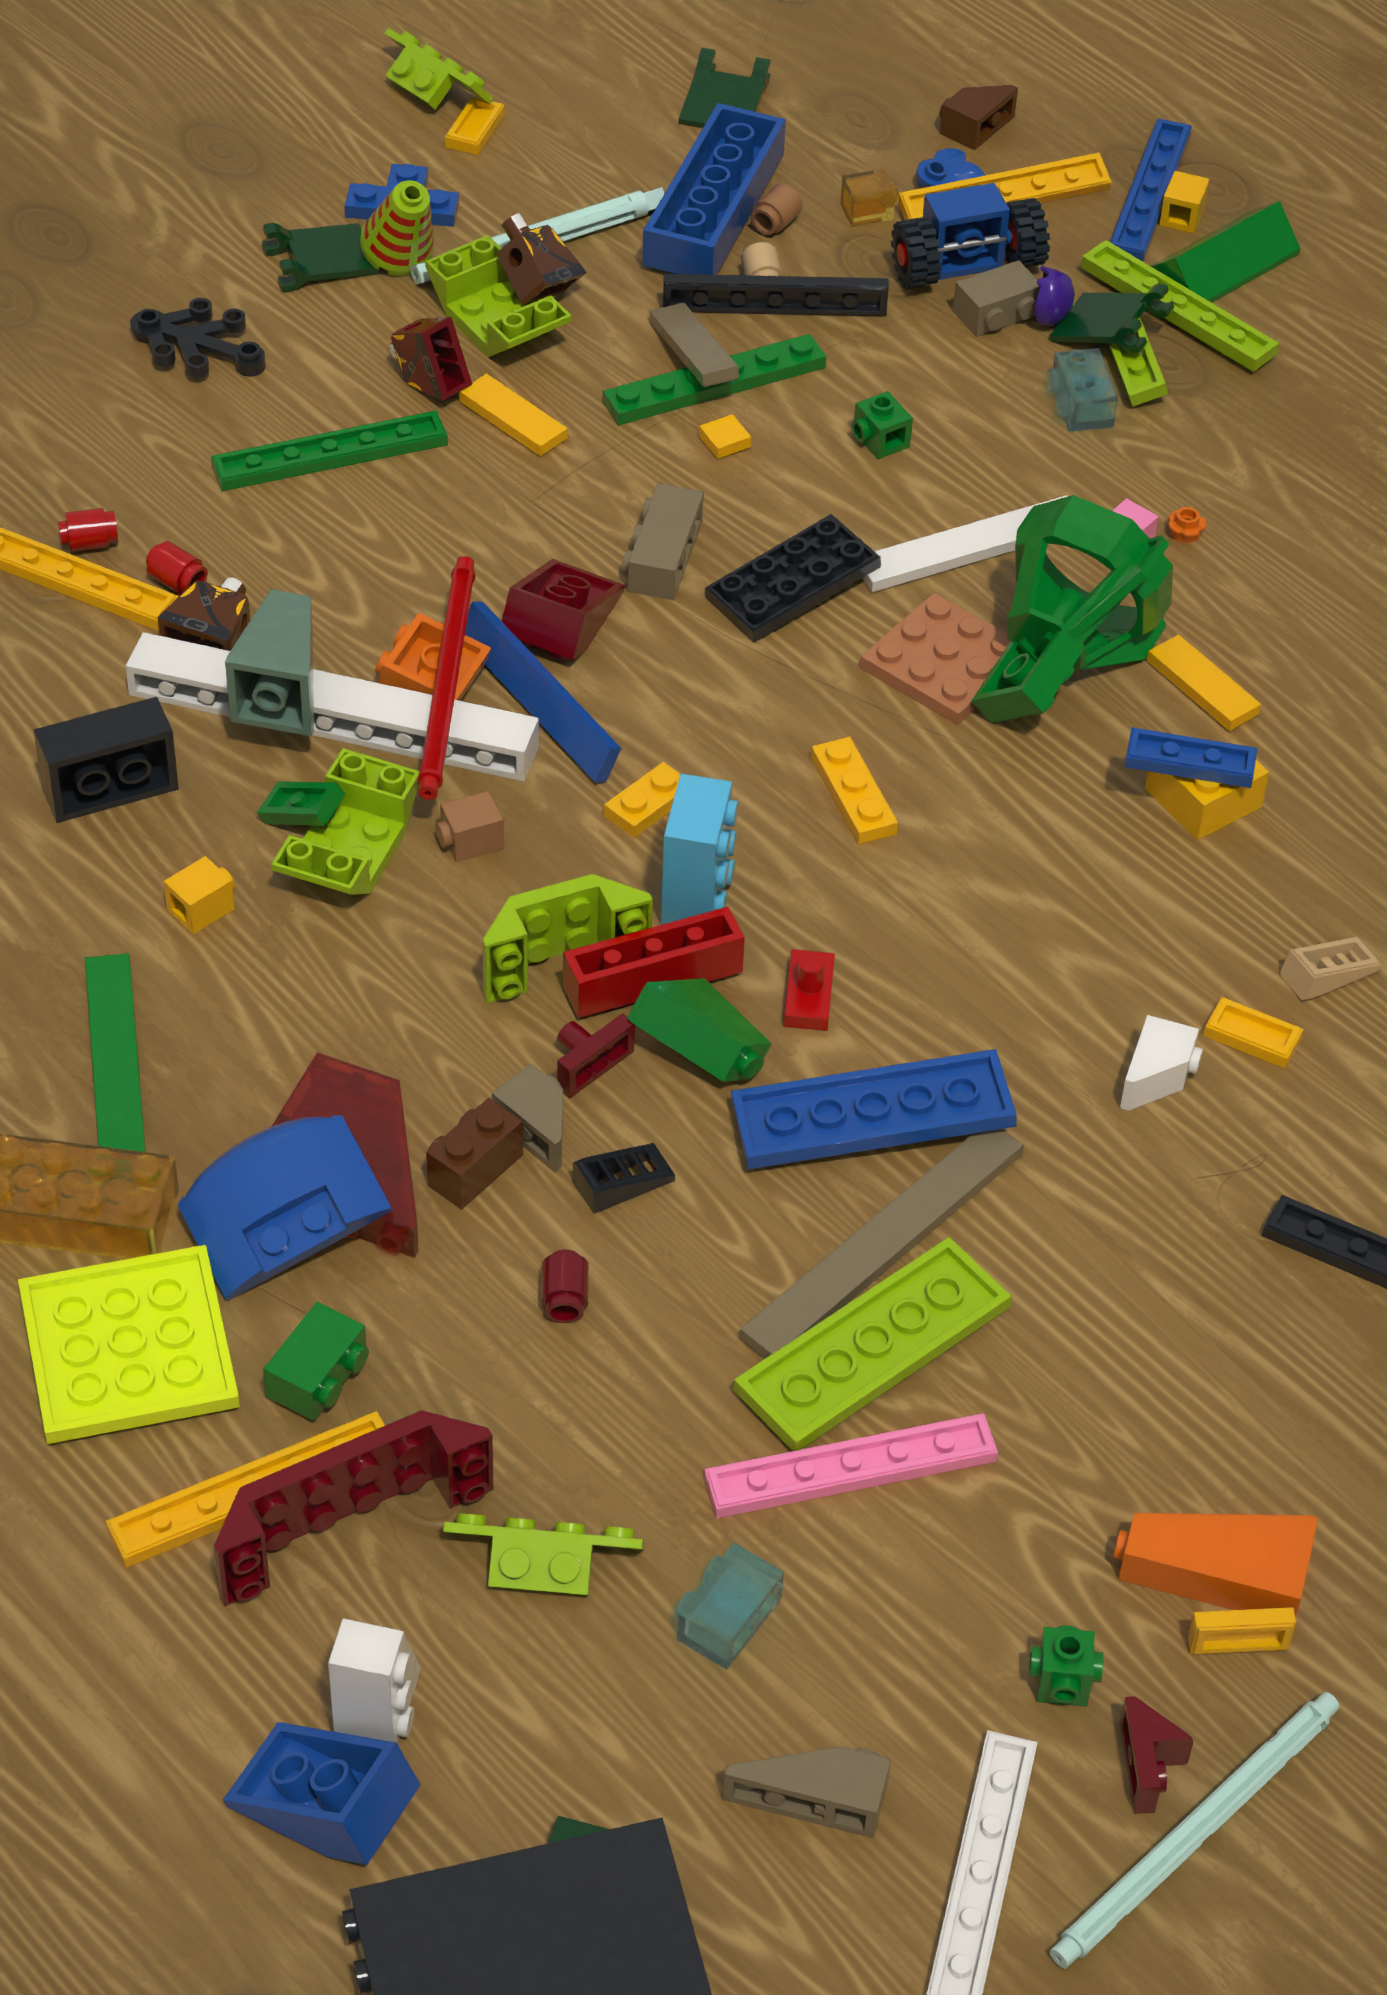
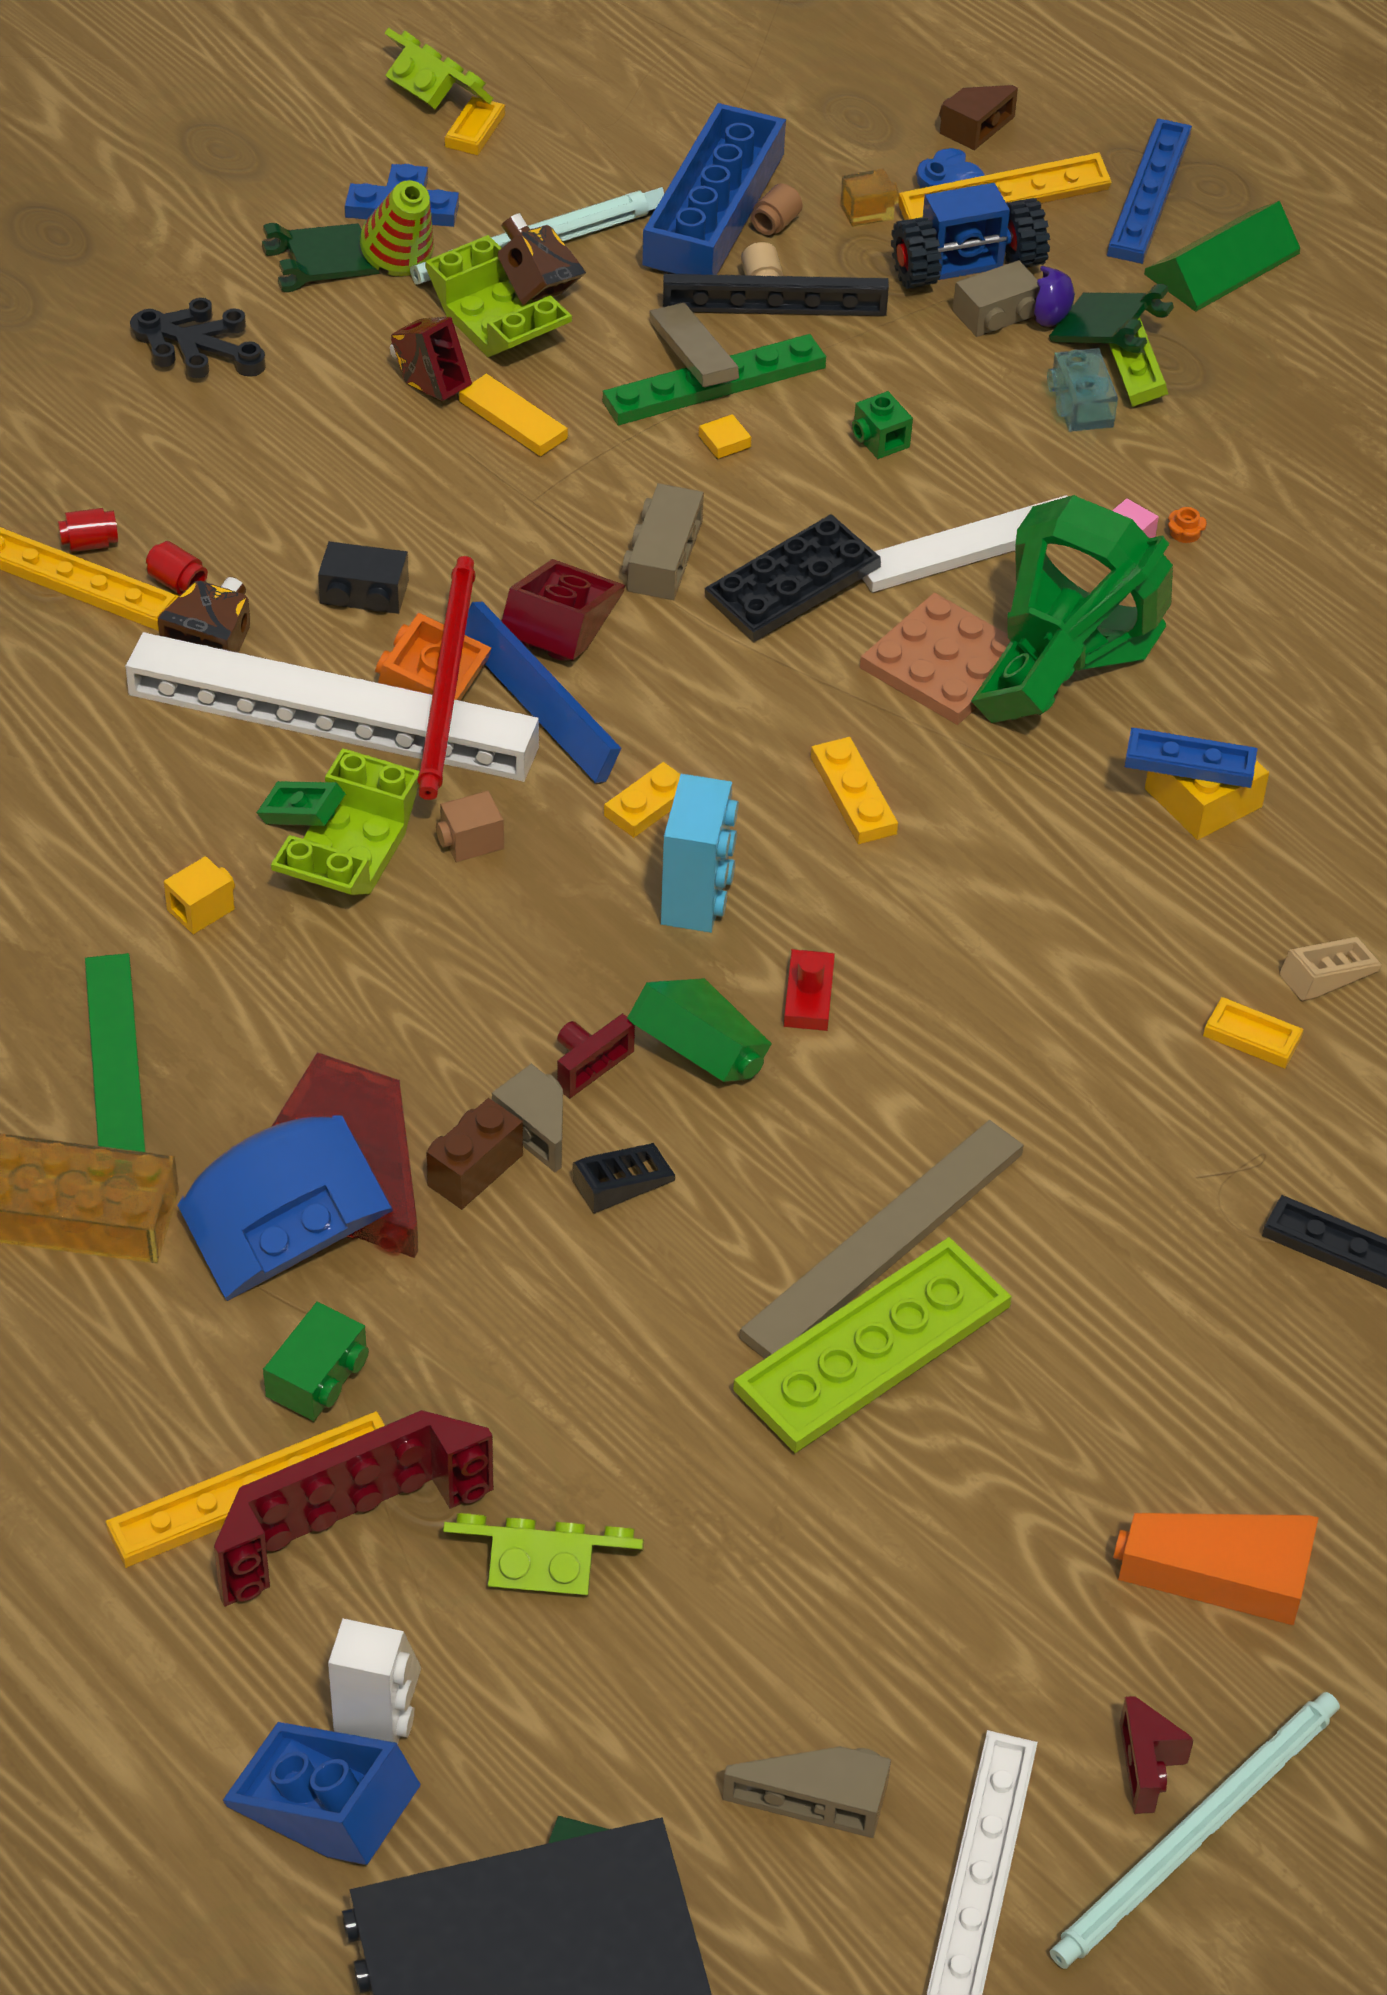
neon yellow plate [18,1245,240,1444] -> none
black brick [33,697,179,823] -> none
green tile [211,411,448,492] -> none
sand green slope [225,589,314,736] -> none
lime slope [483,874,653,1004] -> none
dark red brick [541,1249,589,1323] -> none
red brick [563,907,745,1018] -> none
clear light blue brick [675,1543,784,1670] -> none
dark green flag [679,47,771,128] -> none
bright pink tile [704,1413,998,1519] -> none
blue plate [731,1049,1017,1169] -> none
green brick [1029,1625,1103,1707] -> none
lime plate [1081,240,1279,372] -> none
white slope [1120,1015,1203,1111] -> none
yellow tile [1147,634,1261,731] -> none
yellow brick [1160,171,1210,234] -> none
yellow tile [1187,1607,1296,1654] -> none
none -> black brick [318,541,409,614]

